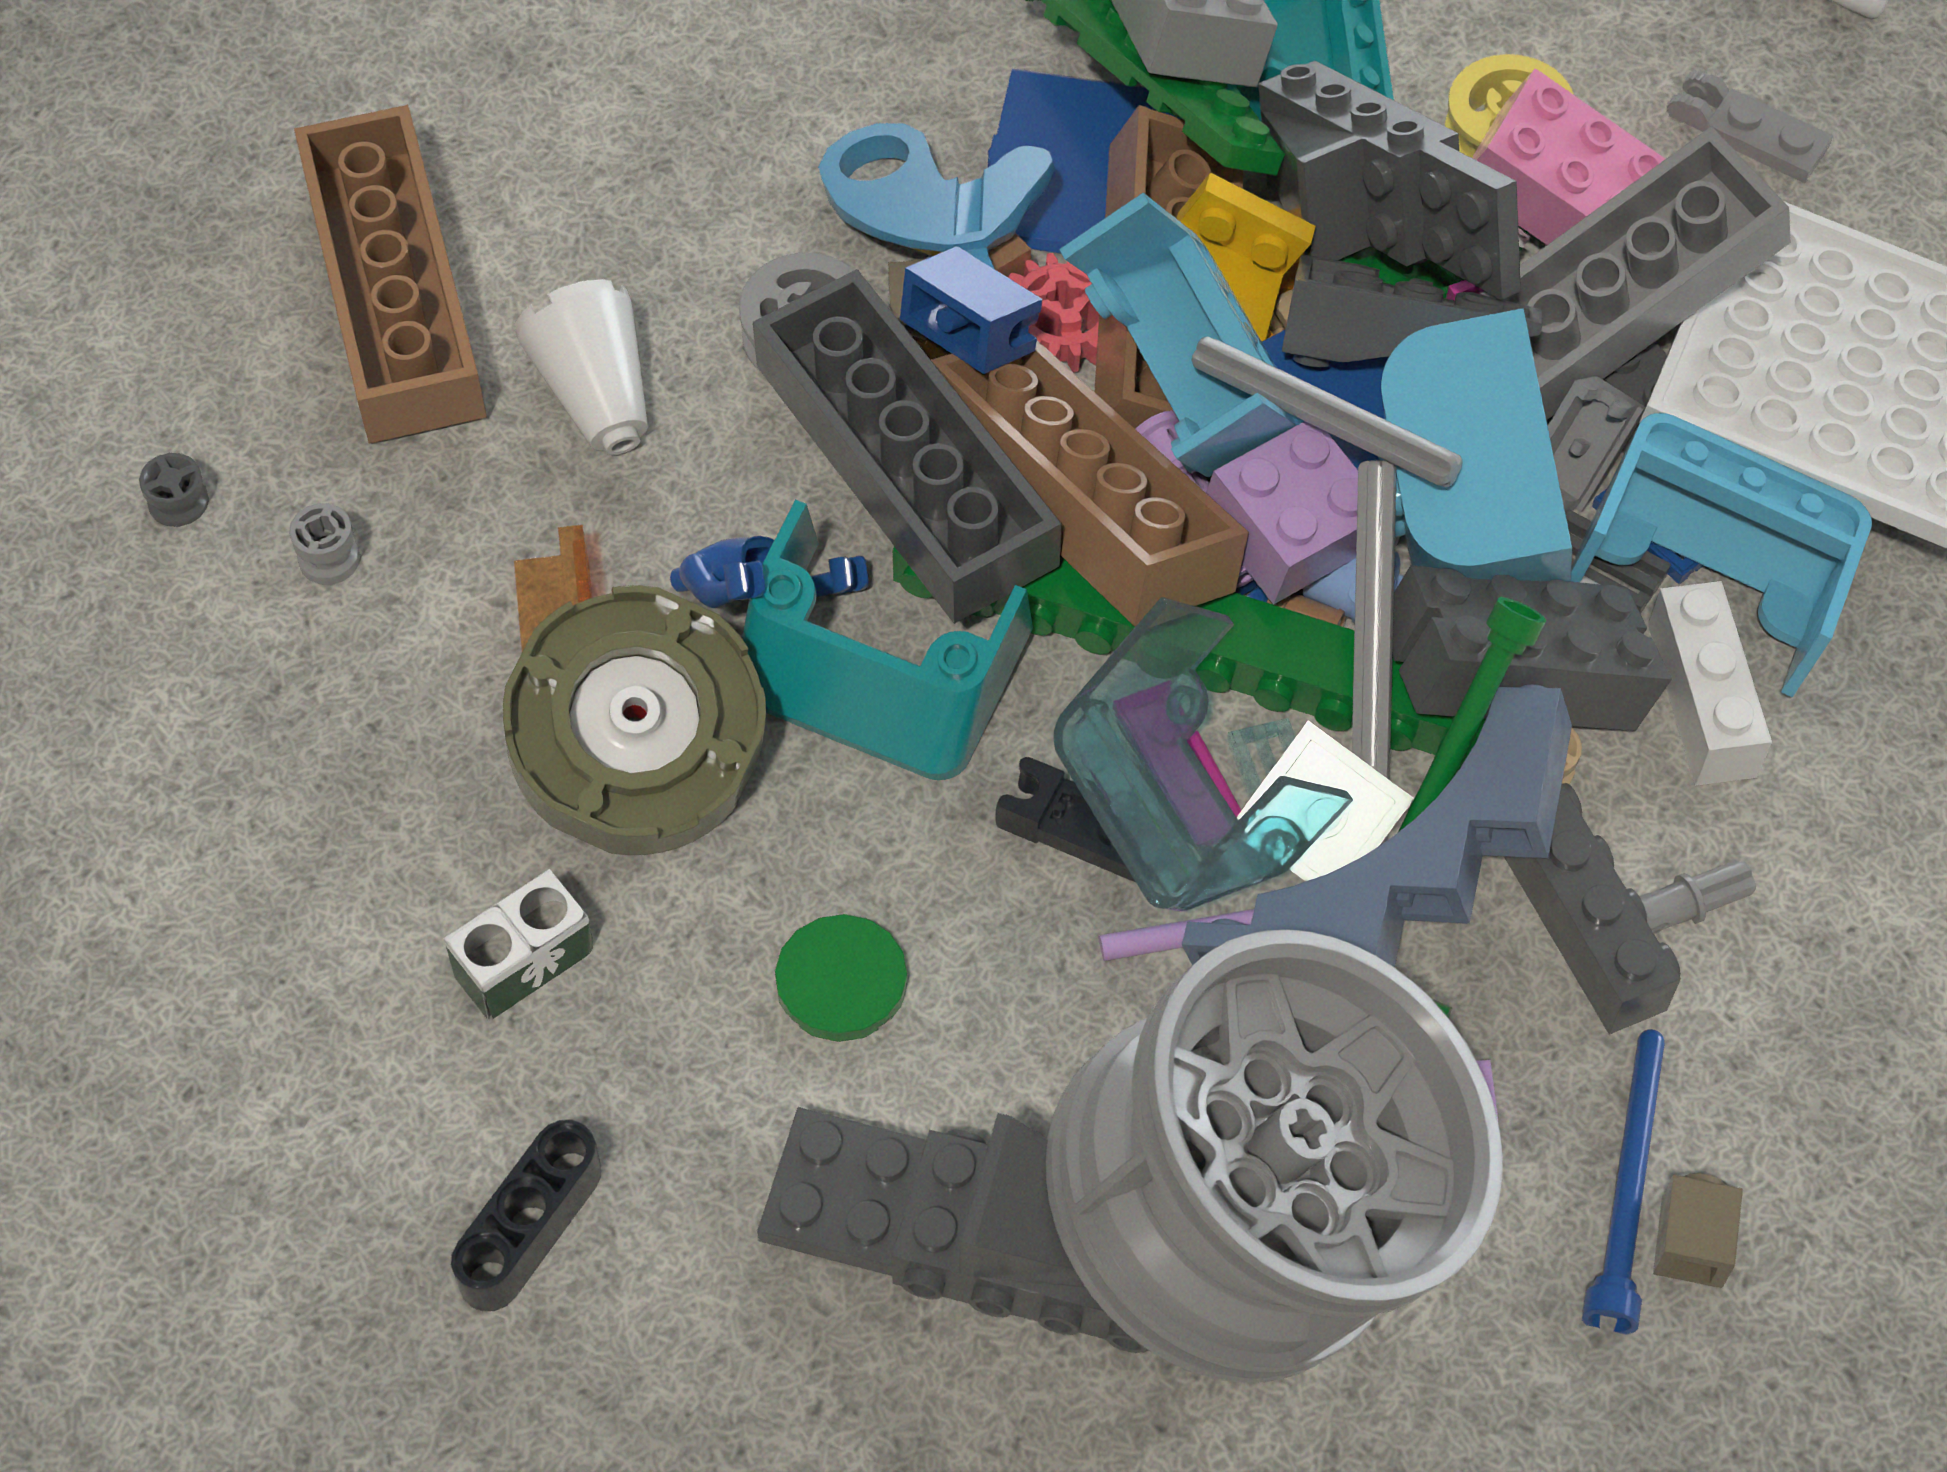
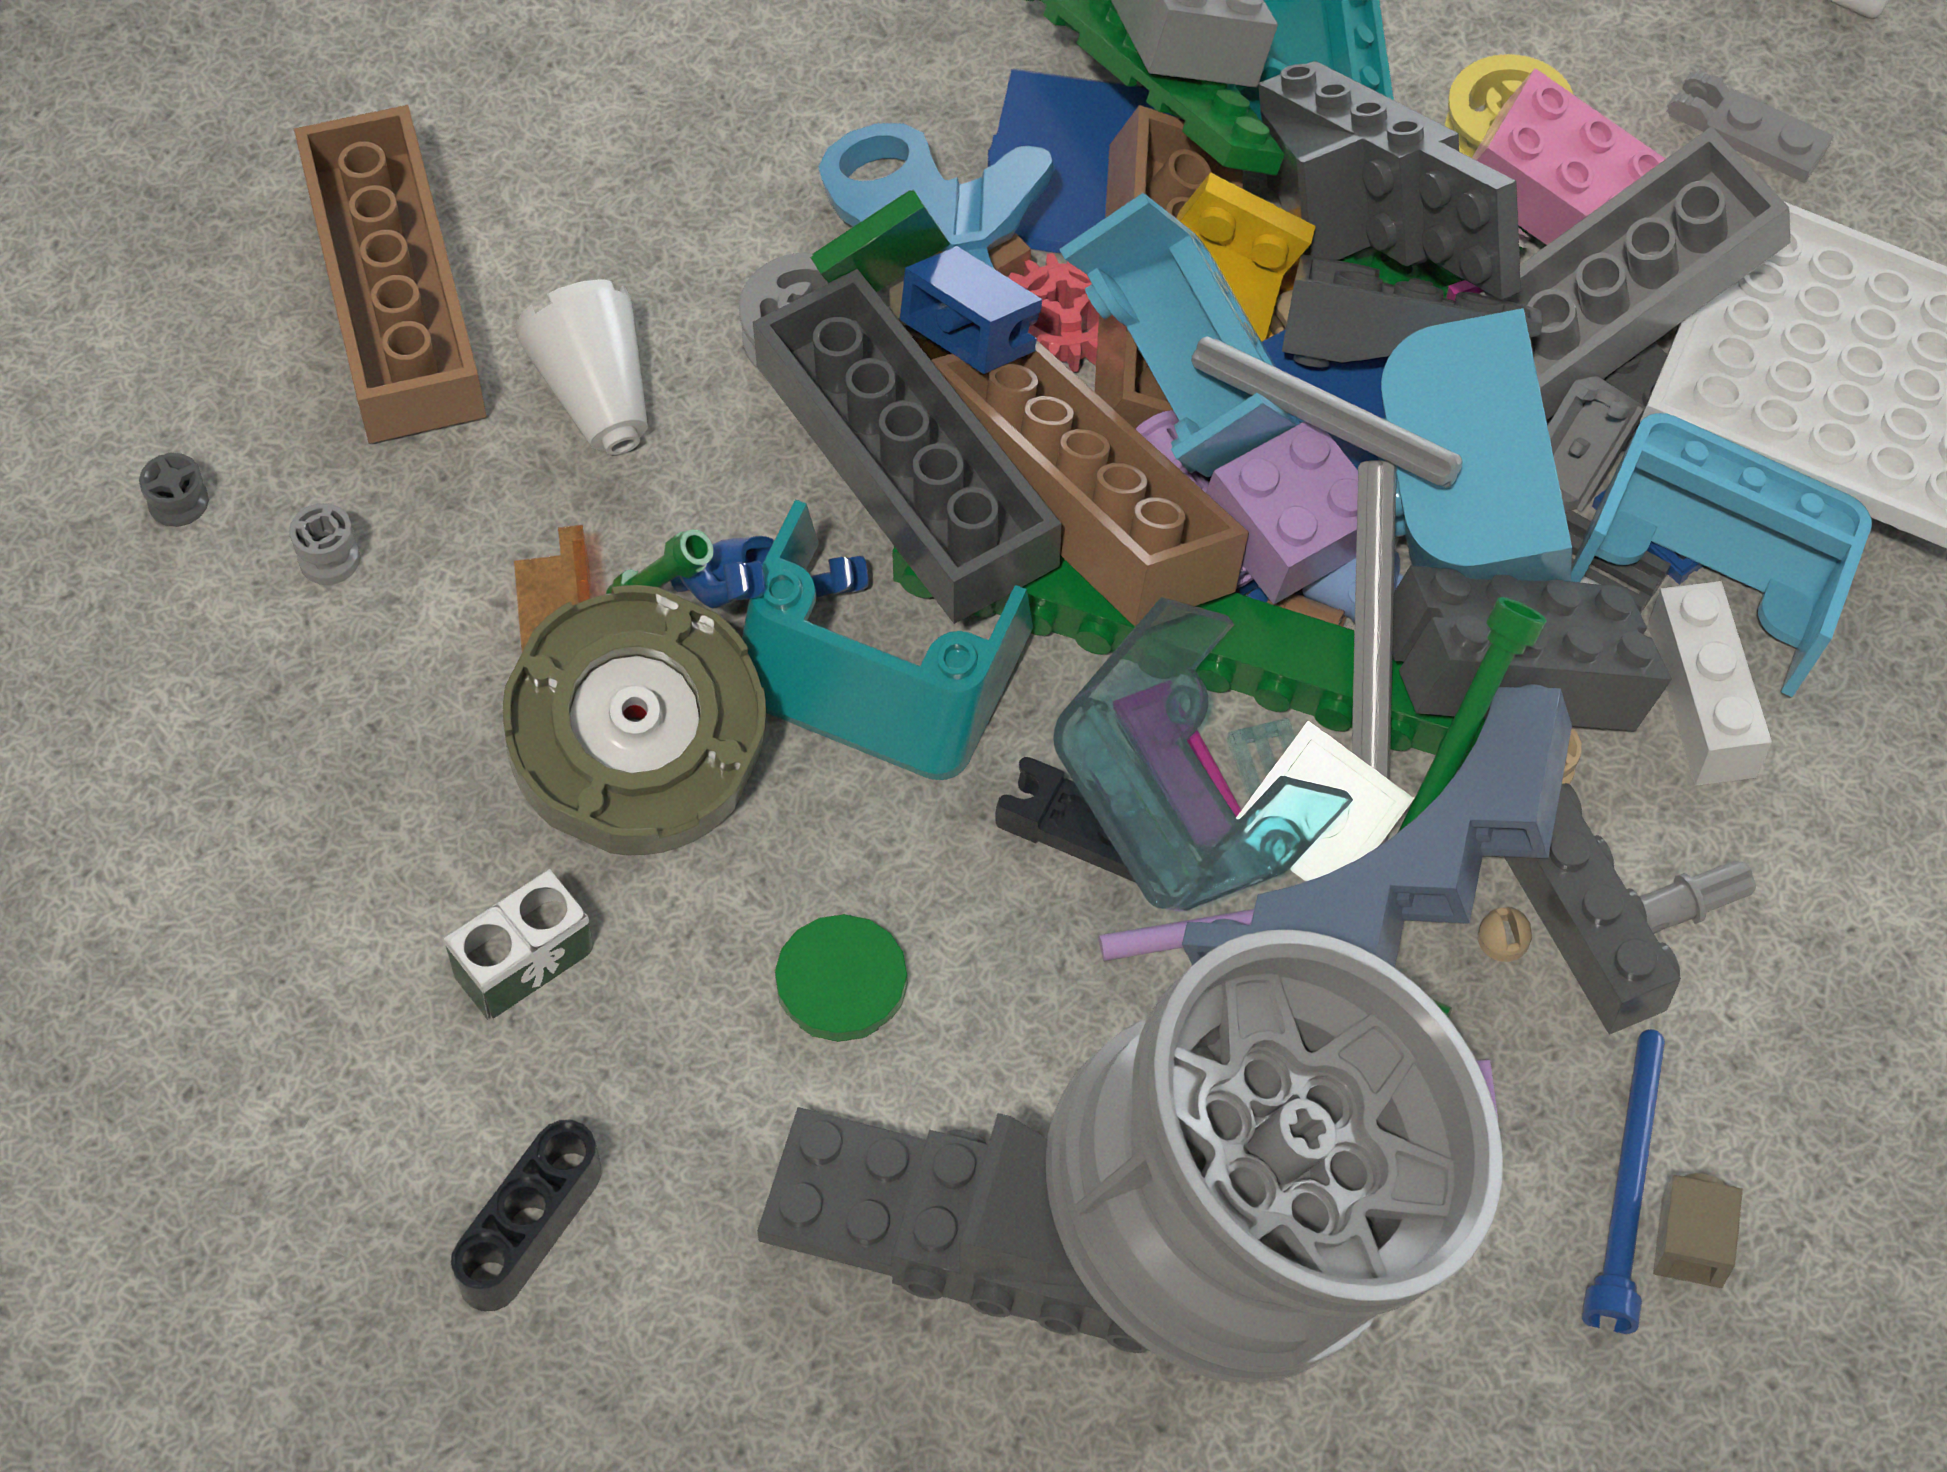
none -> green bar [606,529,713,594]
none -> green tile [810,189,950,293]
none -> tan hinge [1478,907,1532,962]

